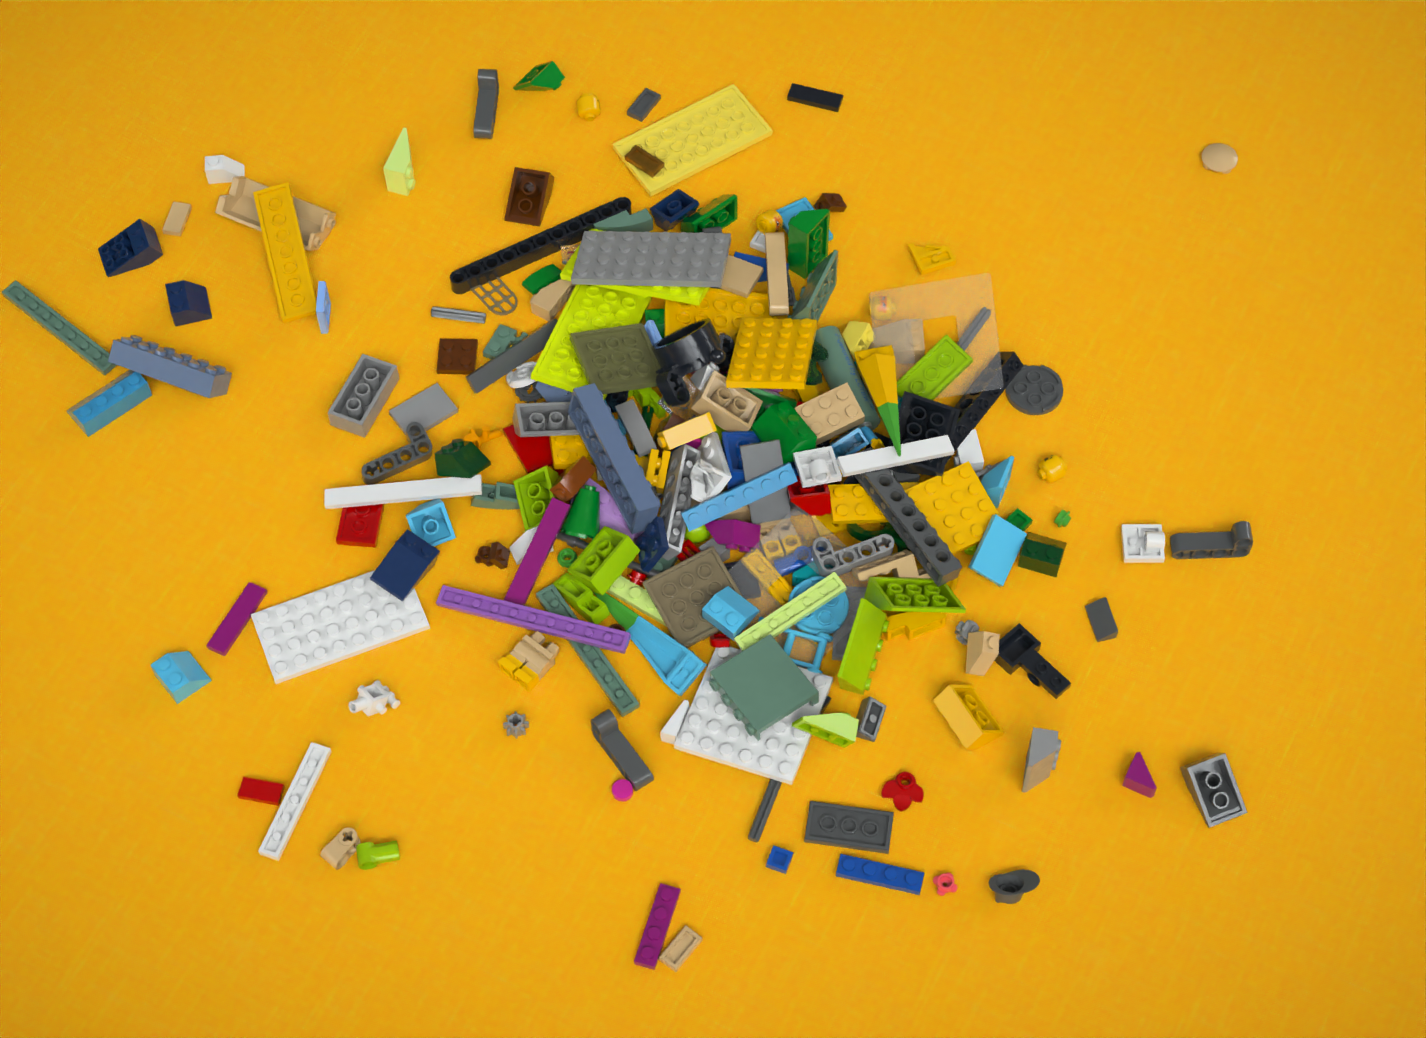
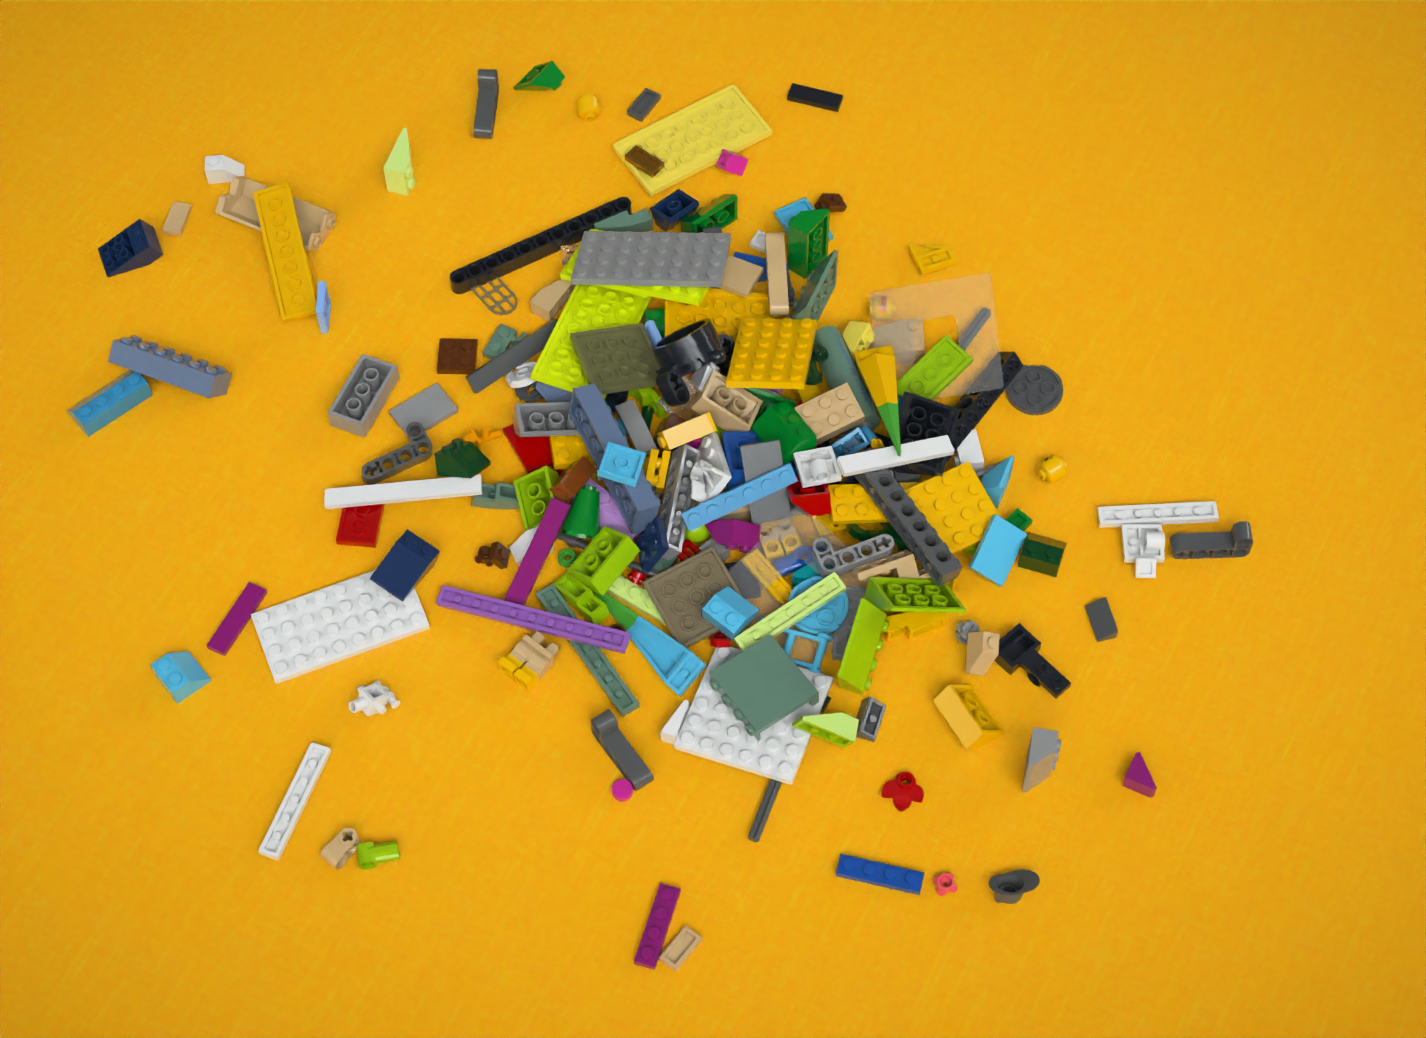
sand green plate [2,280,117,376] -> none
dark blue slope [165,280,212,327] -> none
red tile [237,777,285,806] -> none
medium azure slope [405,499,456,547] -> none
axle [431,306,486,324] -> none
light grey gear [503,711,529,739] -> none
reddish brown slope [504,167,555,227] -> none
green slope [522,264,561,295] -> none
yellow head [756,210,783,235] -> none
blue plate [766,845,793,874] -> none
dark grey tile [804,801,894,854] -> none
bright green plate [1054,510,1071,527] -> none
dark grey slope [1180,753,1248,828] -> none
tan dish [1202,143,1238,174] -> none
none -> medium azure tile [597,442,646,487]
none -> dark pink panel [716,149,749,176]
none -> white plate [1097,501,1219,528]
none -> white tile [1135,557,1156,578]

